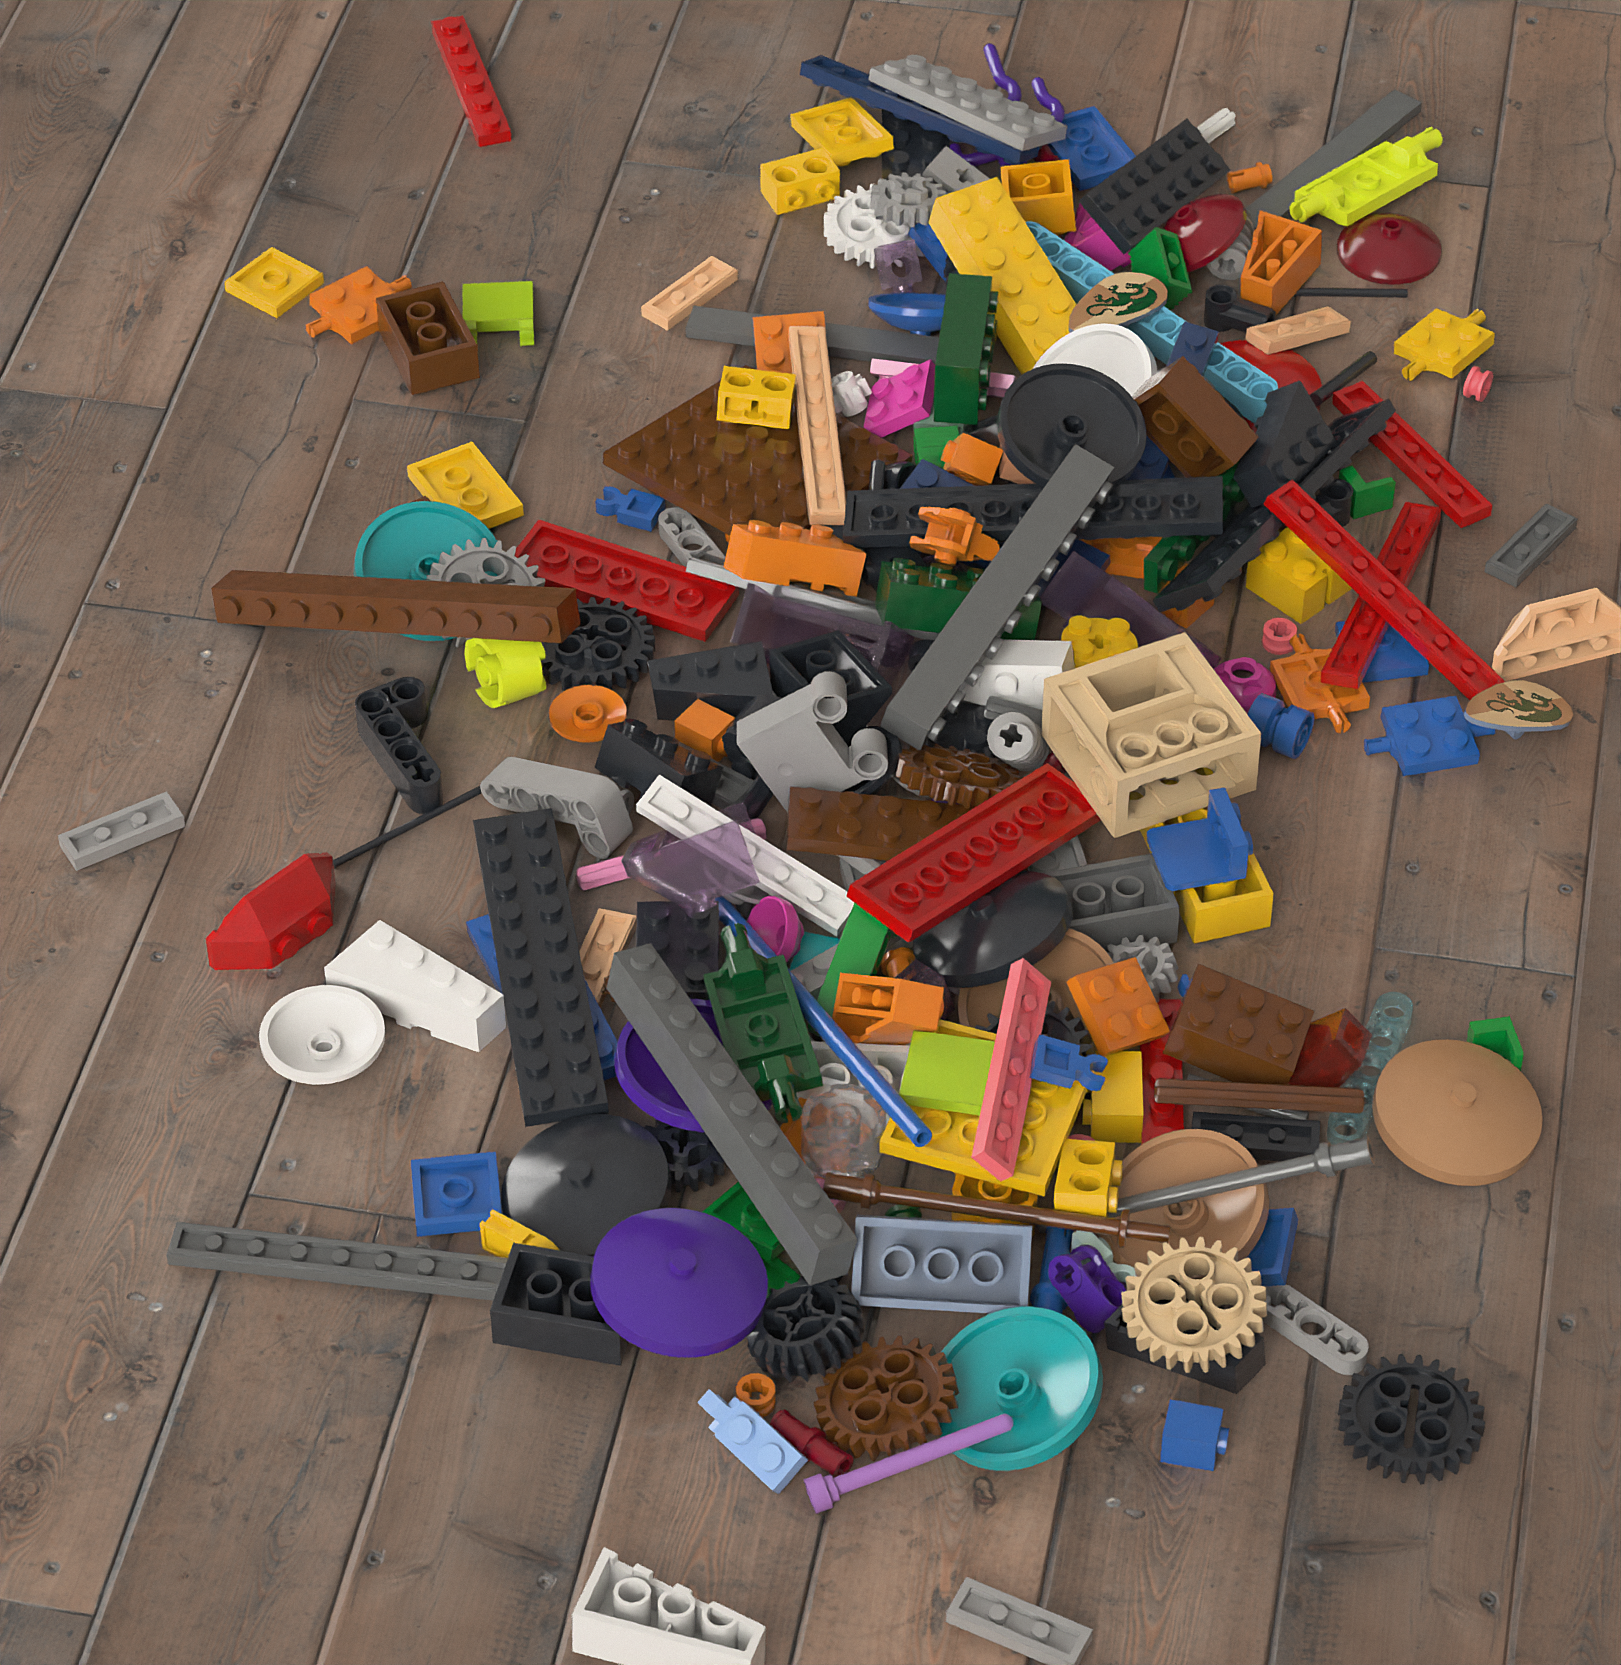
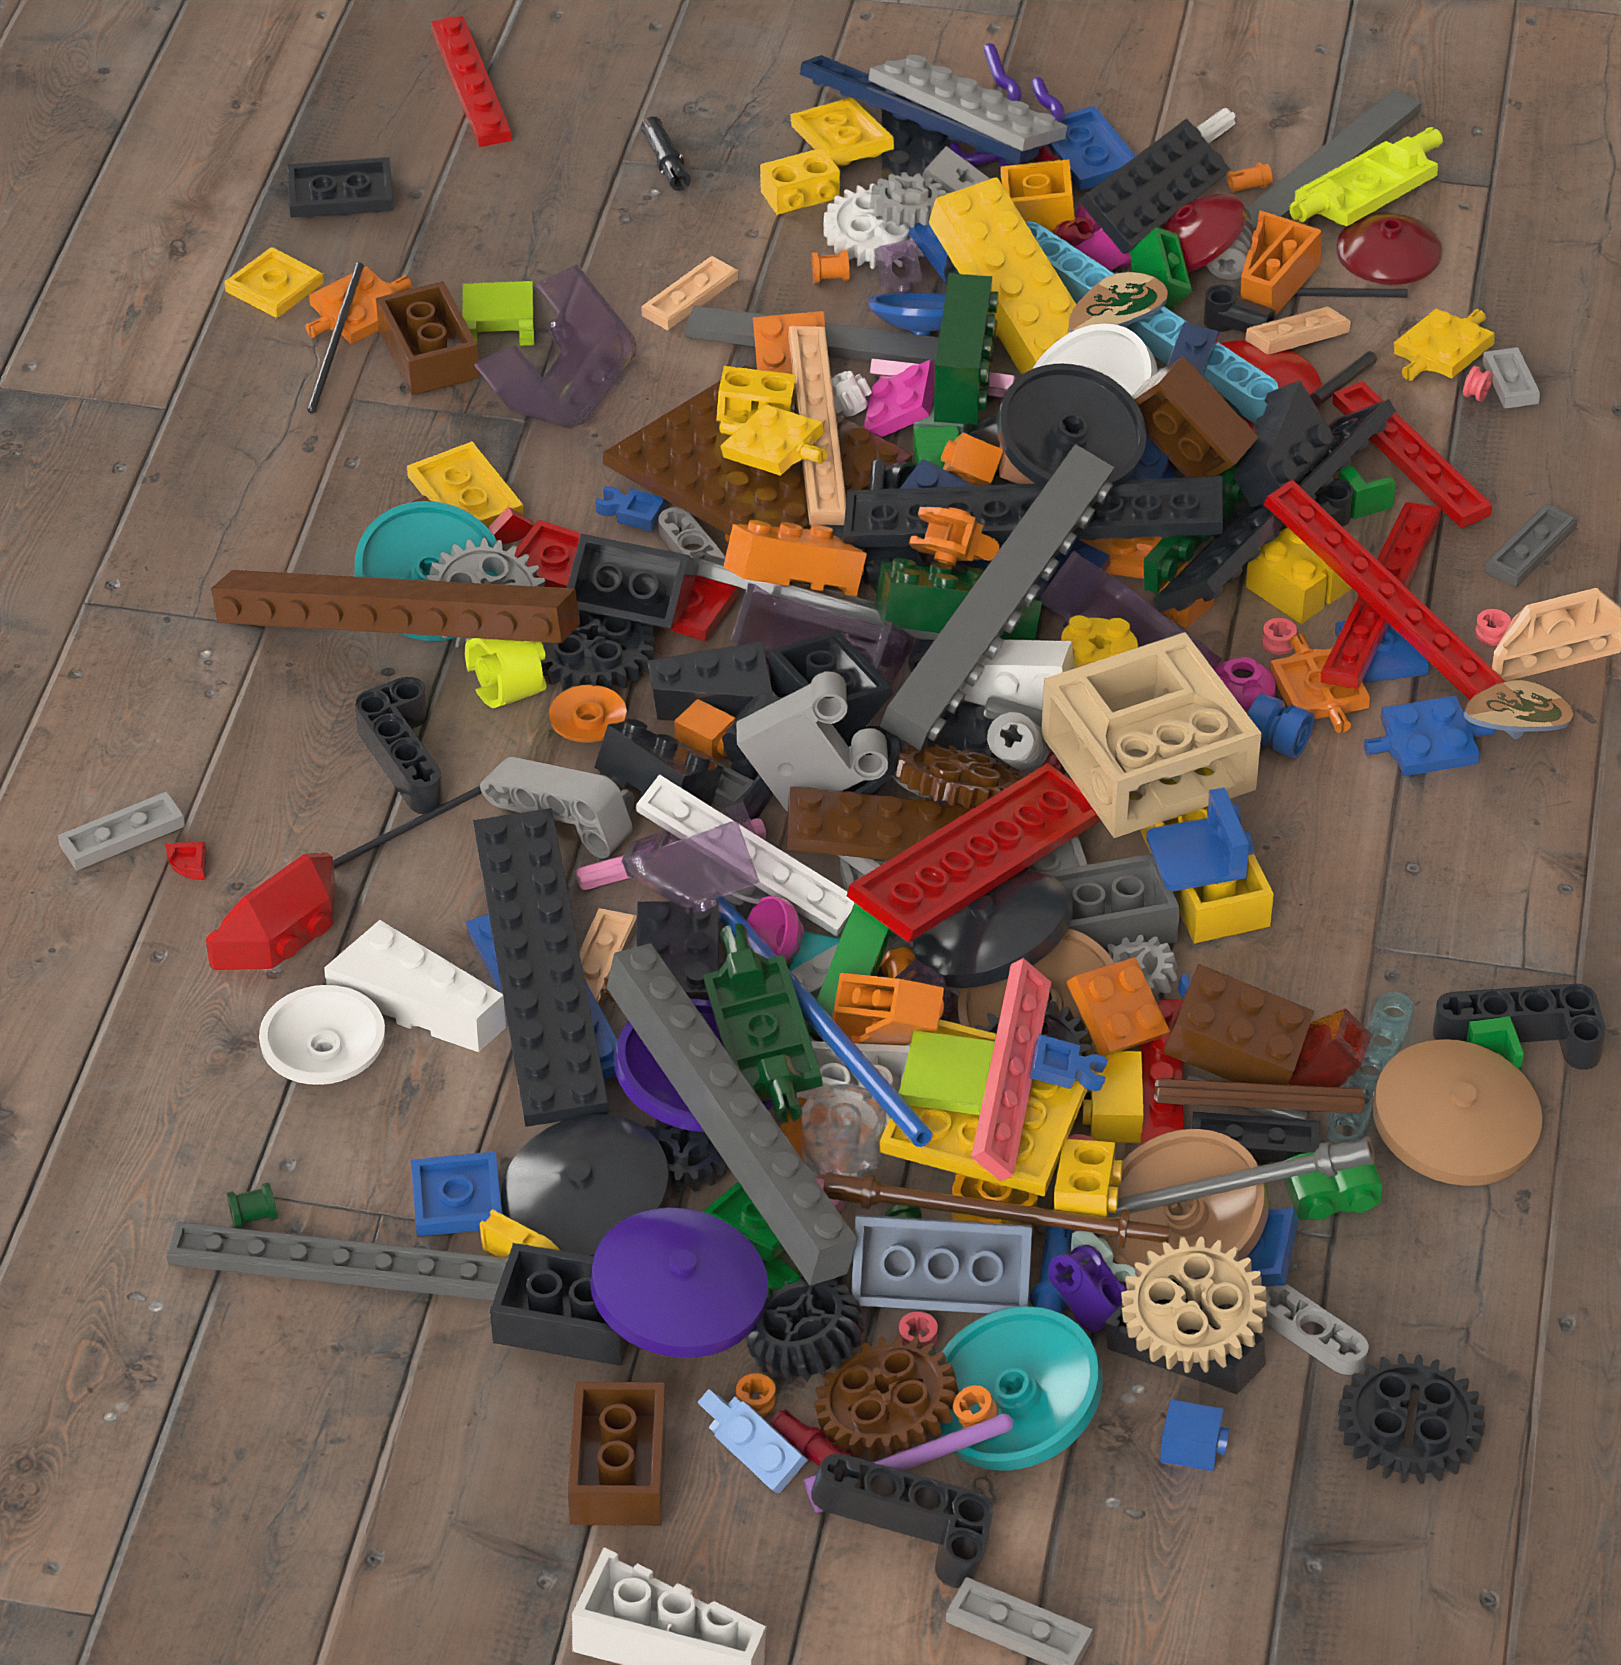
none -> red tile [165,842,207,880]
none -> dark green bush [226,1182,278,1229]
none -> black plate [287,157,394,217]
none -> black axle [307,262,364,414]
none -> clear purple windscreen [474,264,637,428]
none -> red tile [488,507,535,544]
none -> black slope [567,534,698,630]
none -> reddish brown brick [568,1381,666,1526]
none -> black pin [641,116,691,191]
none -> yellow plate [720,404,827,475]
none -> black beam [811,1453,993,1588]
none -> orange bush [812,250,850,284]
none -> coral bush [898,1311,938,1348]
none -> orange bush [953,1386,998,1428]
none -> dark red pin [1050,217,1094,247]
none -> green brick [1284,1152,1382,1220]
none -> black beam [1433,983,1605,1070]
none -> coral bush [1475,609,1511,646]
none -> light grey plate [1482,347,1540,409]

